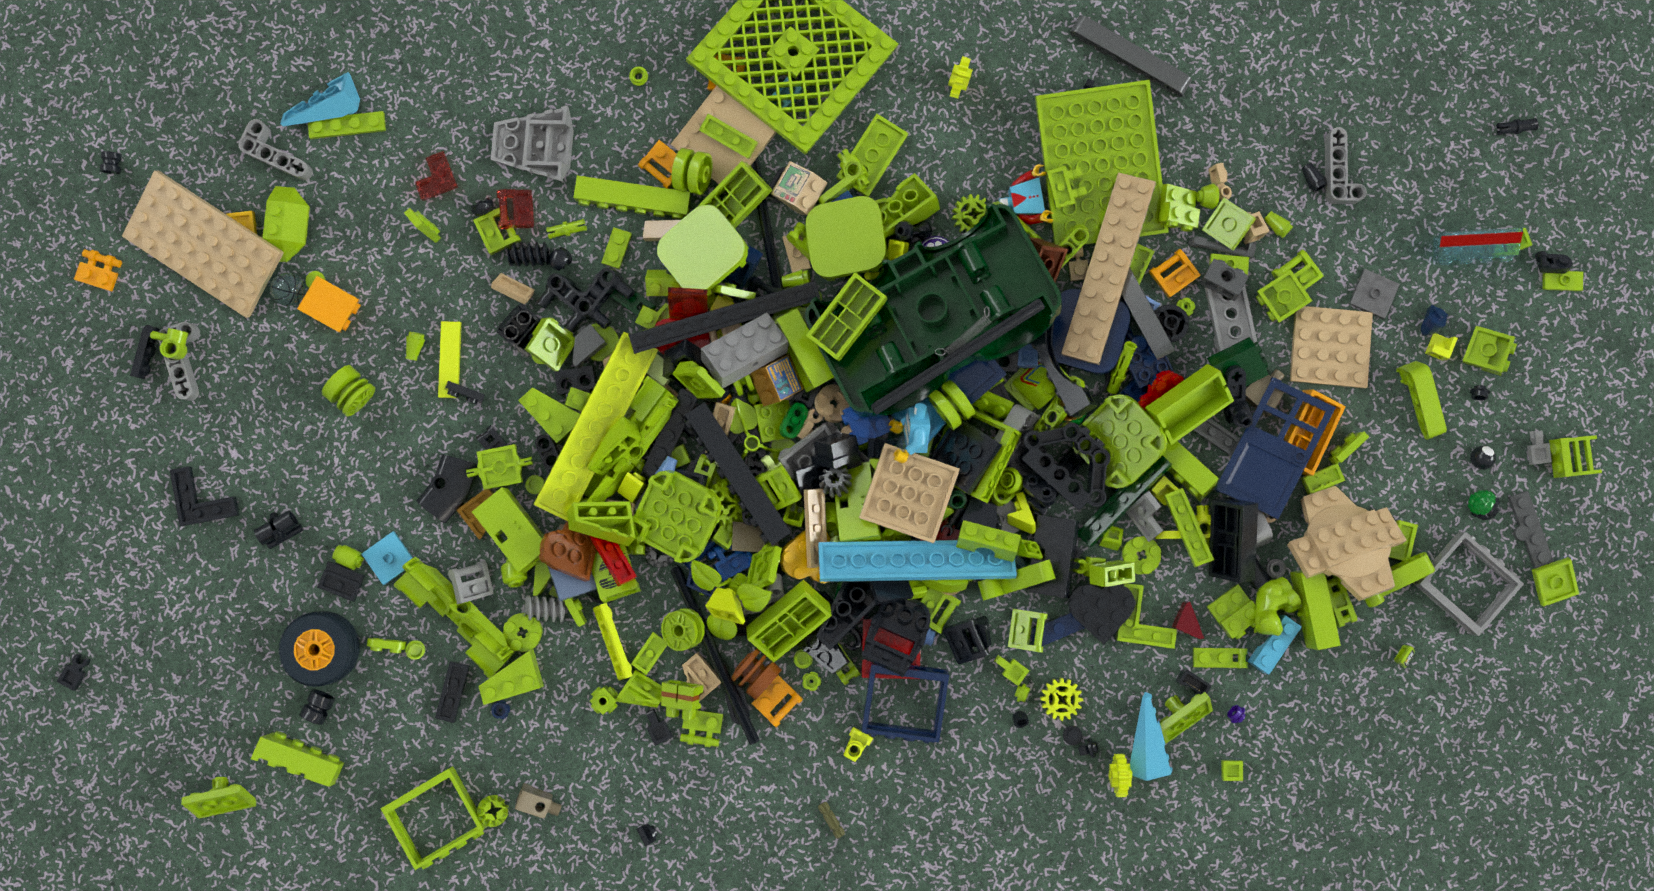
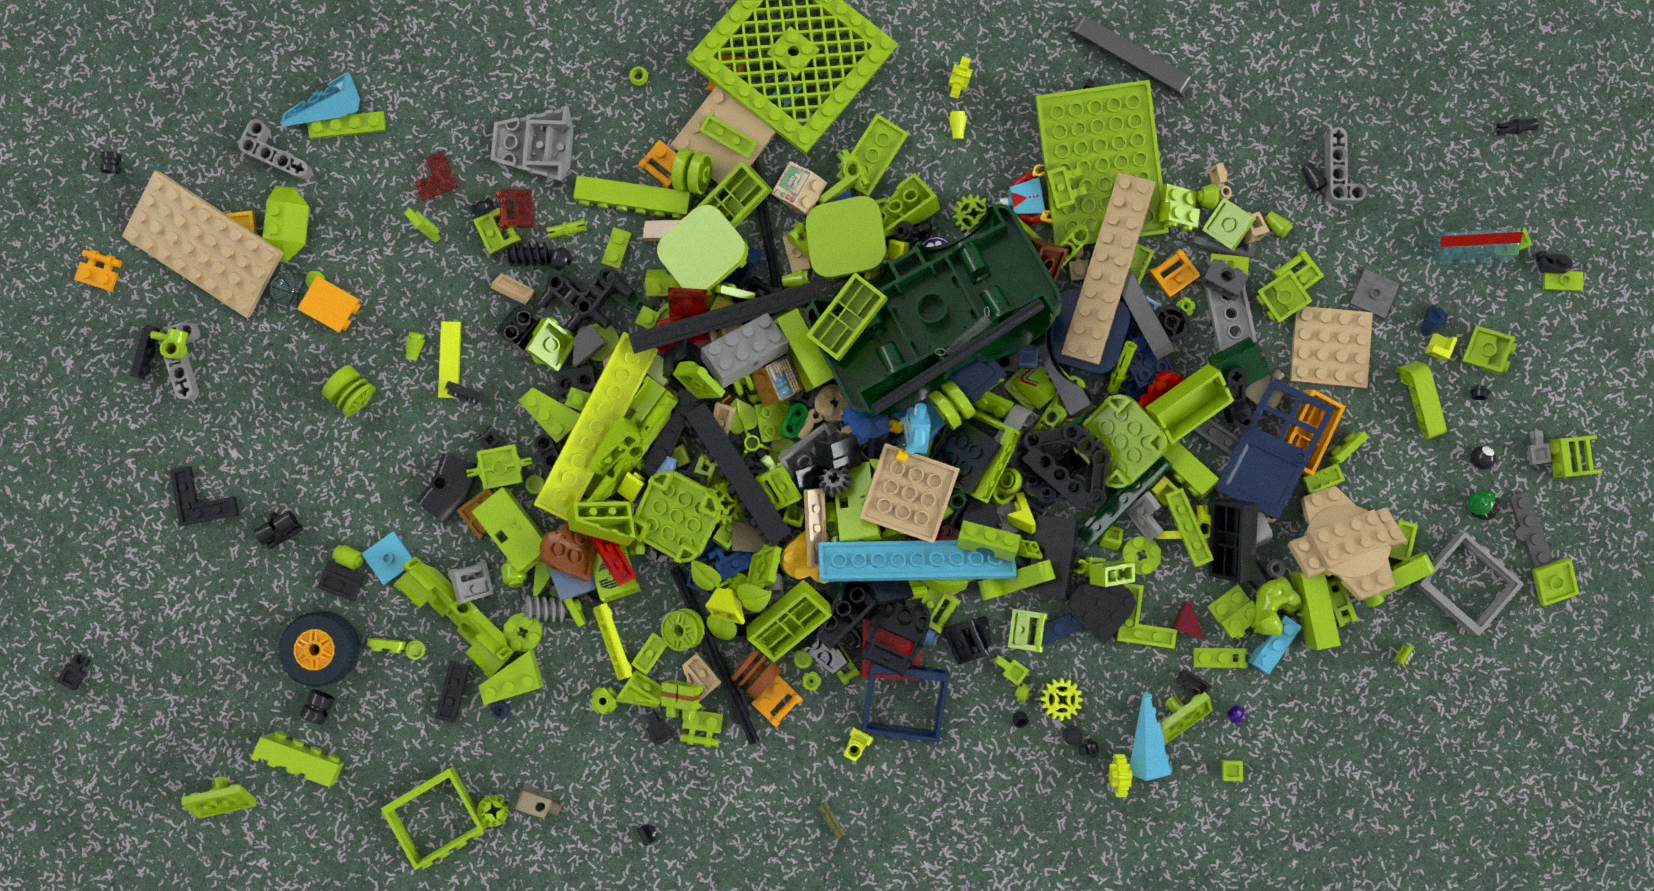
none -> neon yellow cone [948,111,967,139]

